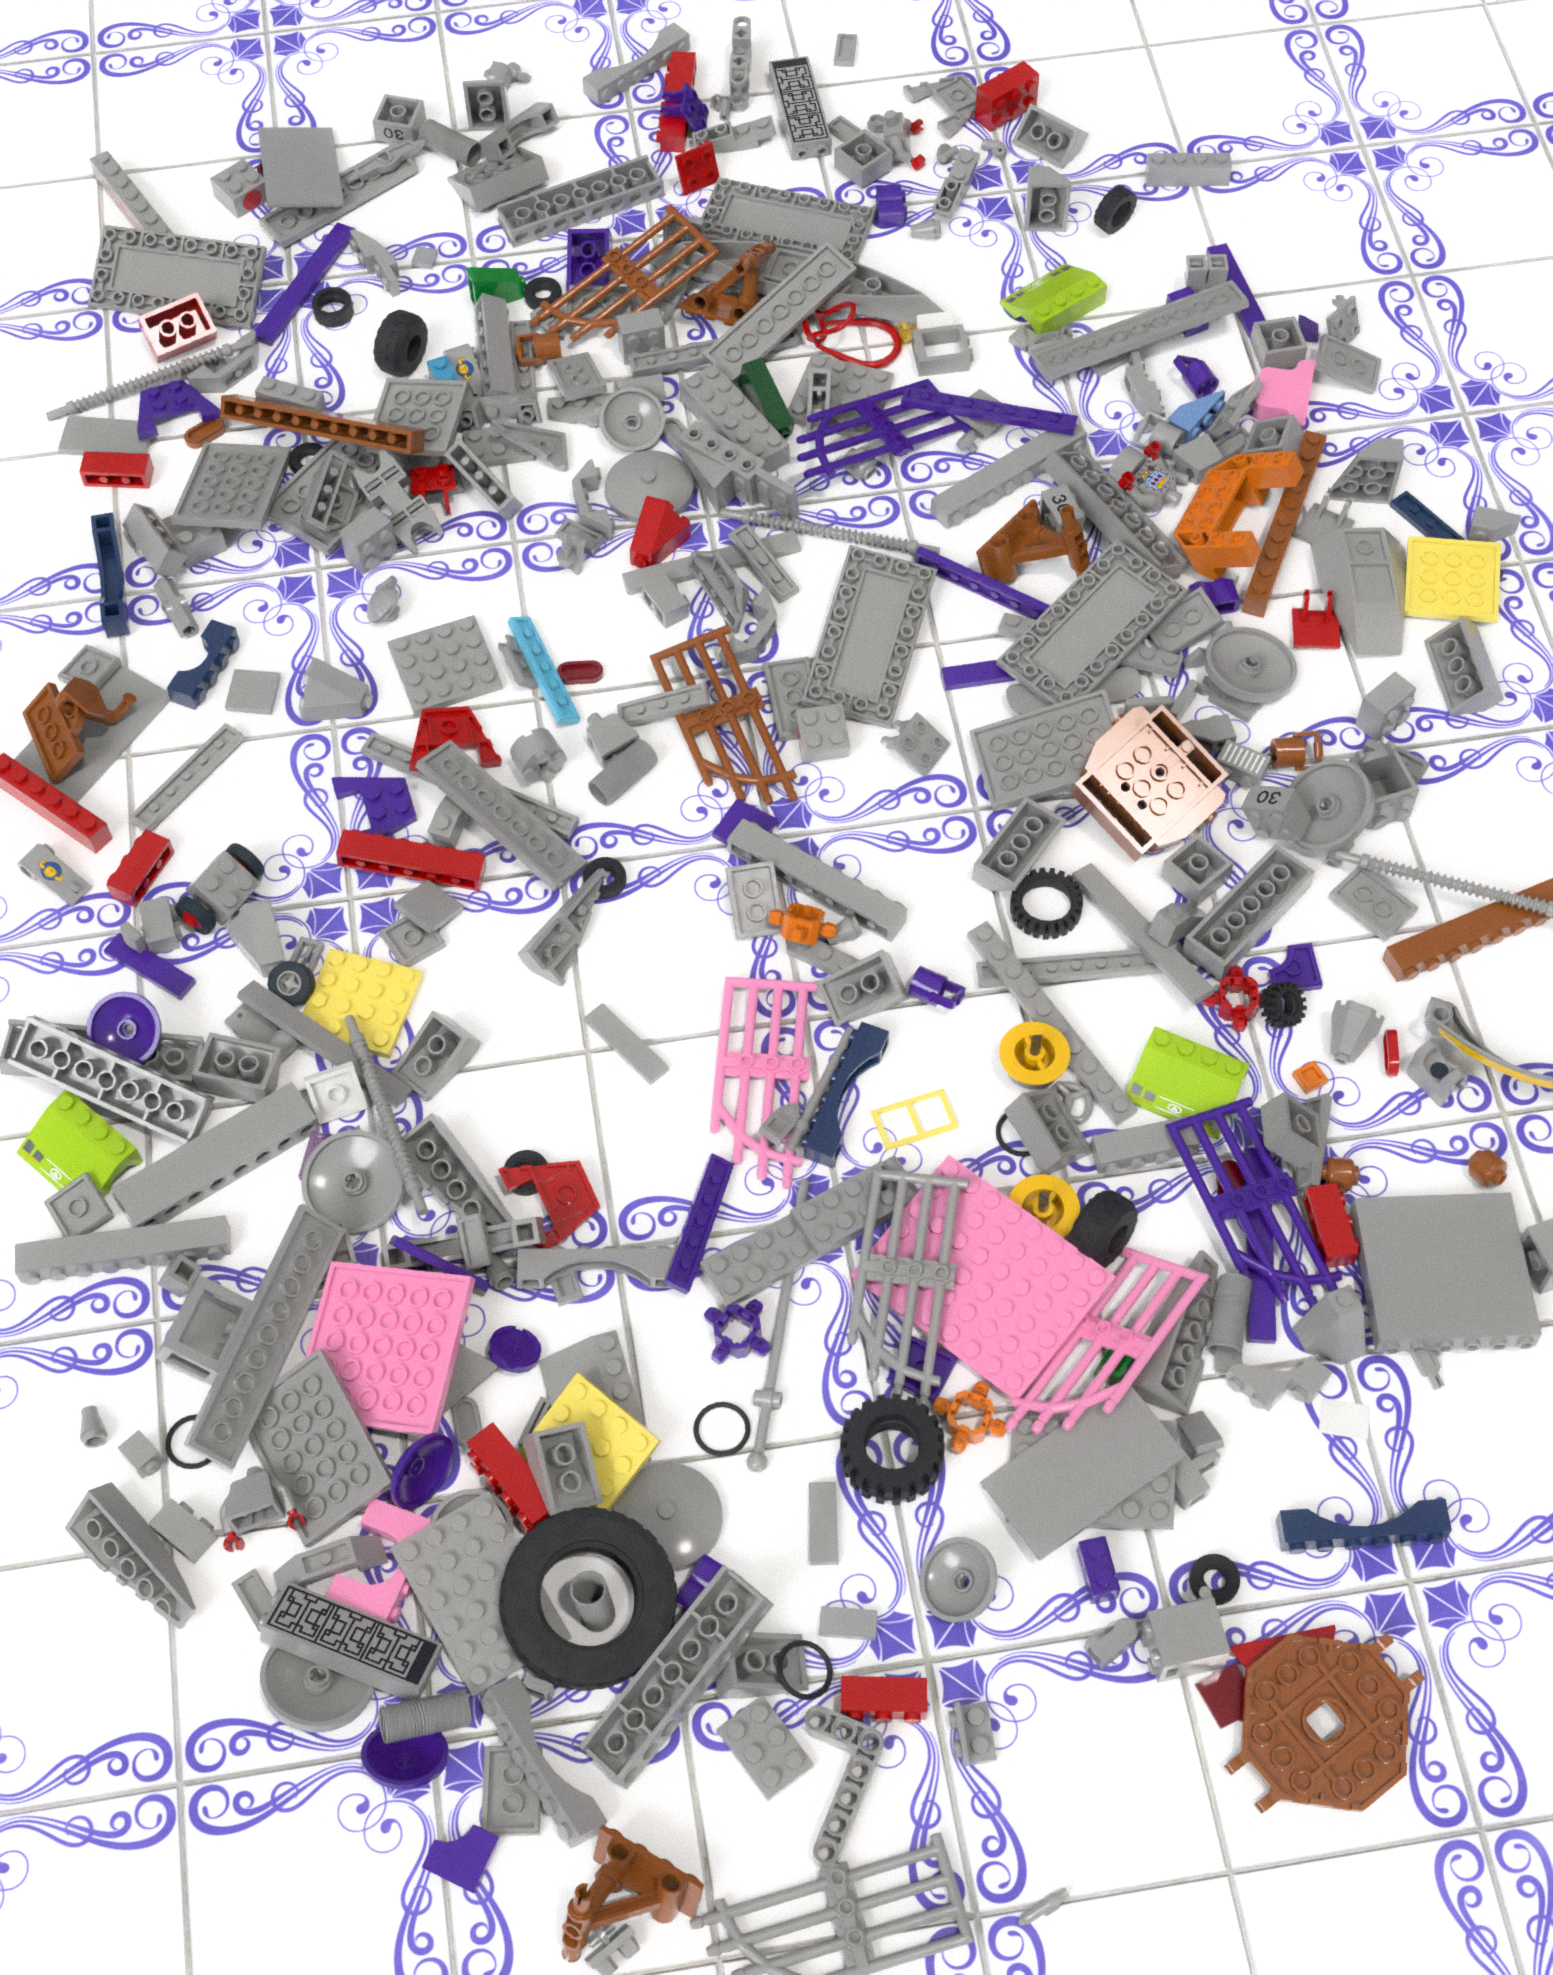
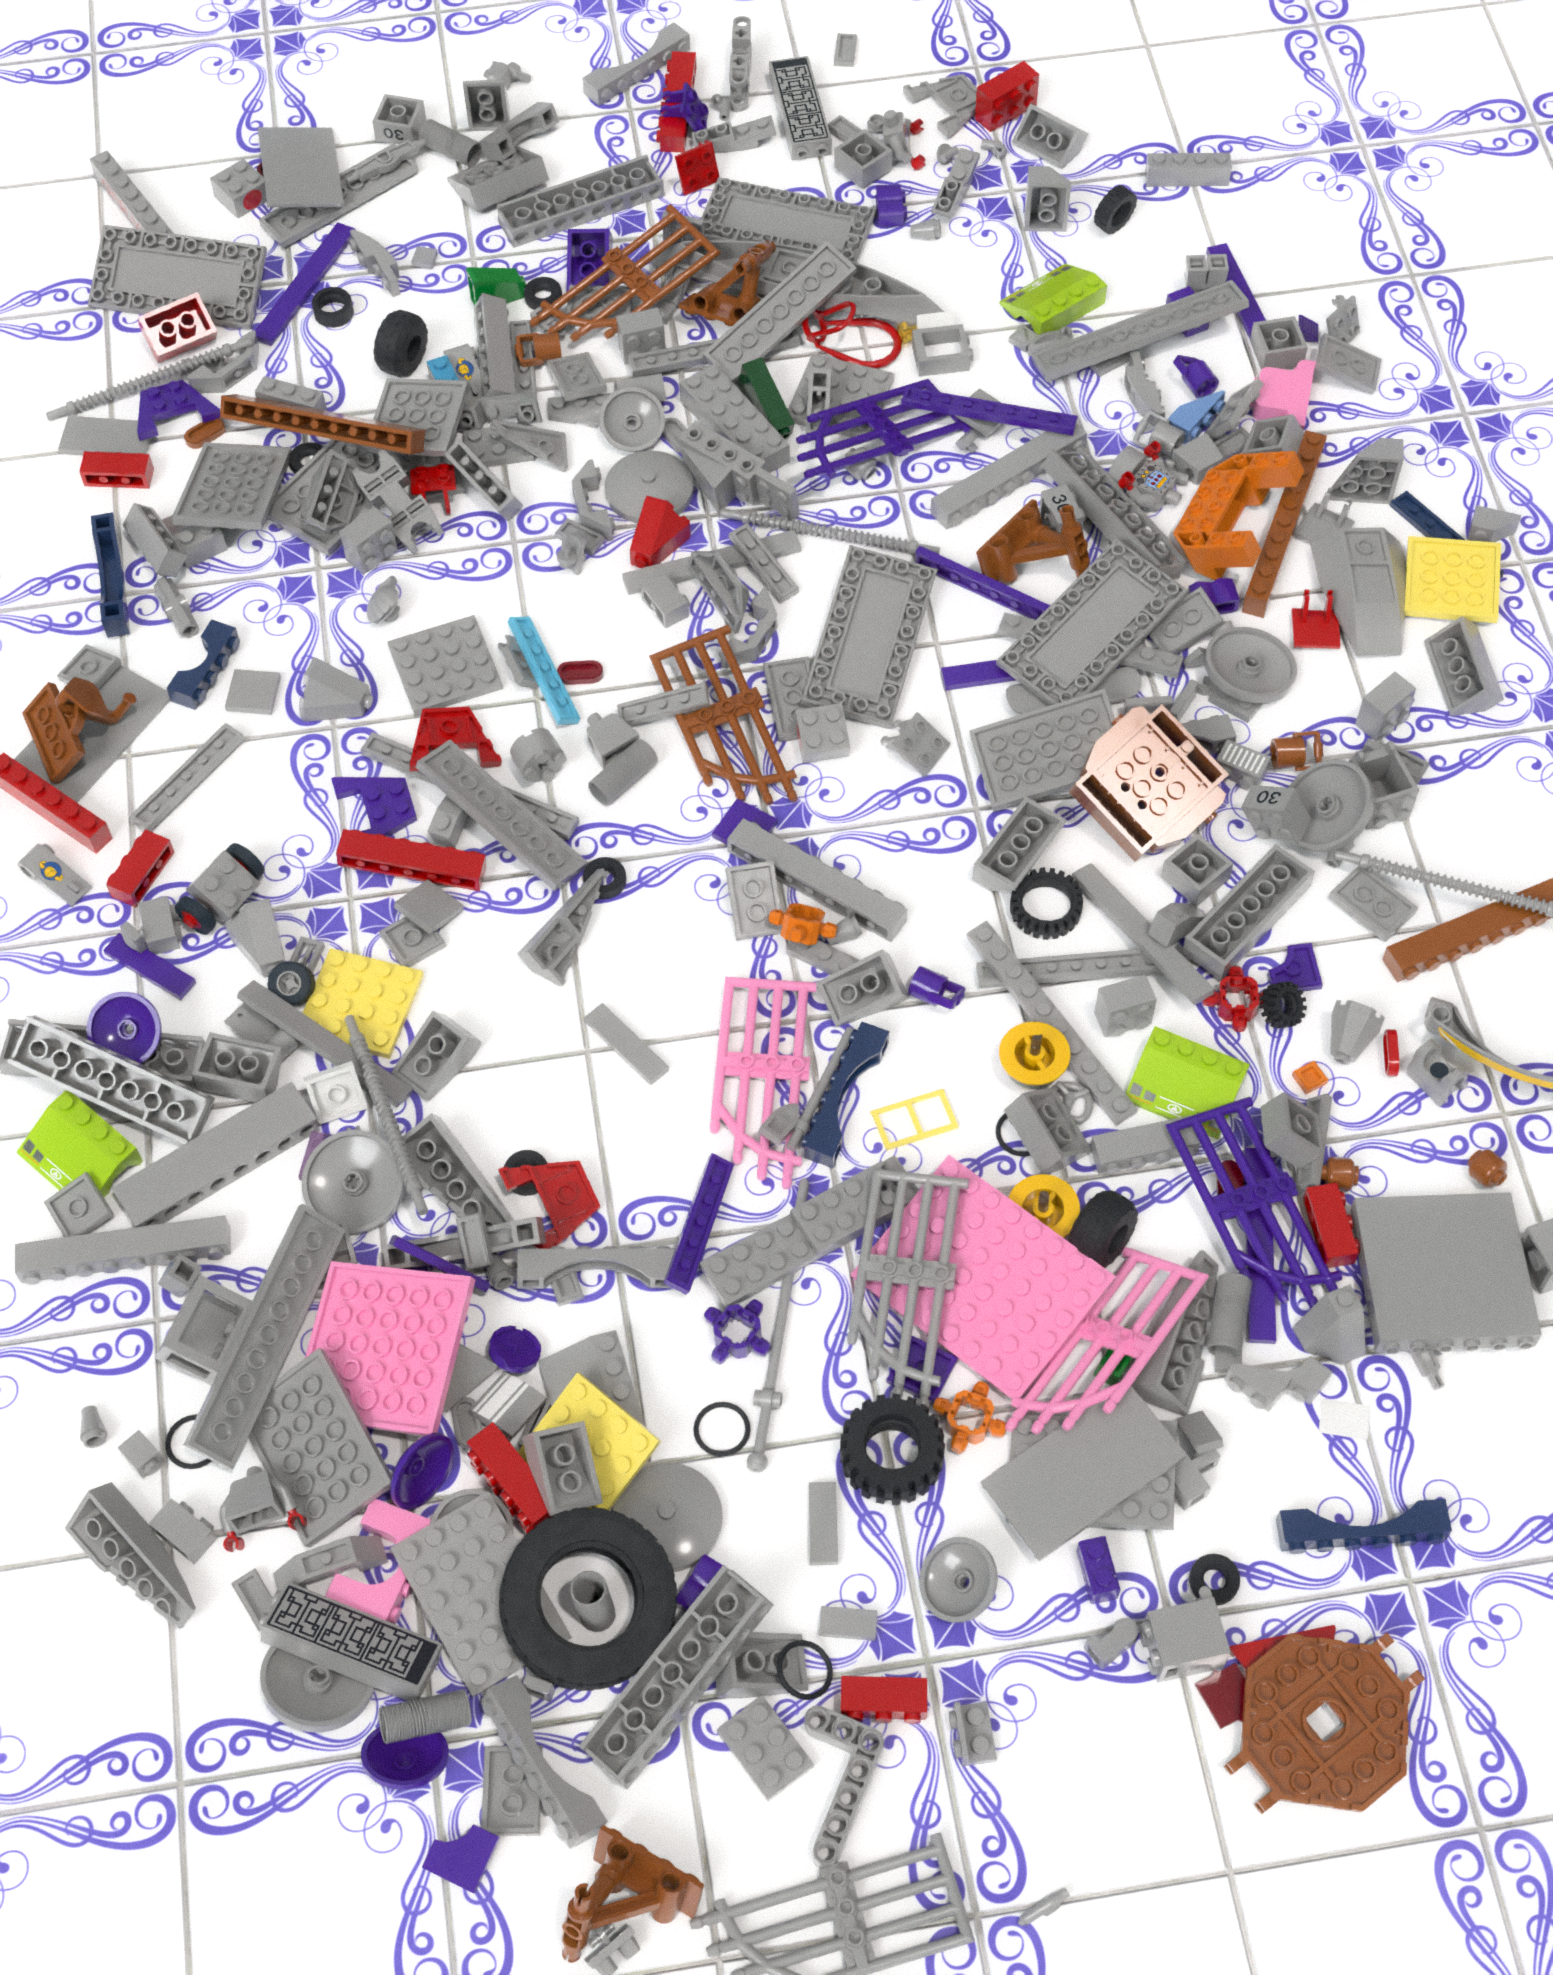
none -> light grey slope [469,1372,547,1440]
none -> light grey brick [1094,974,1157,1037]

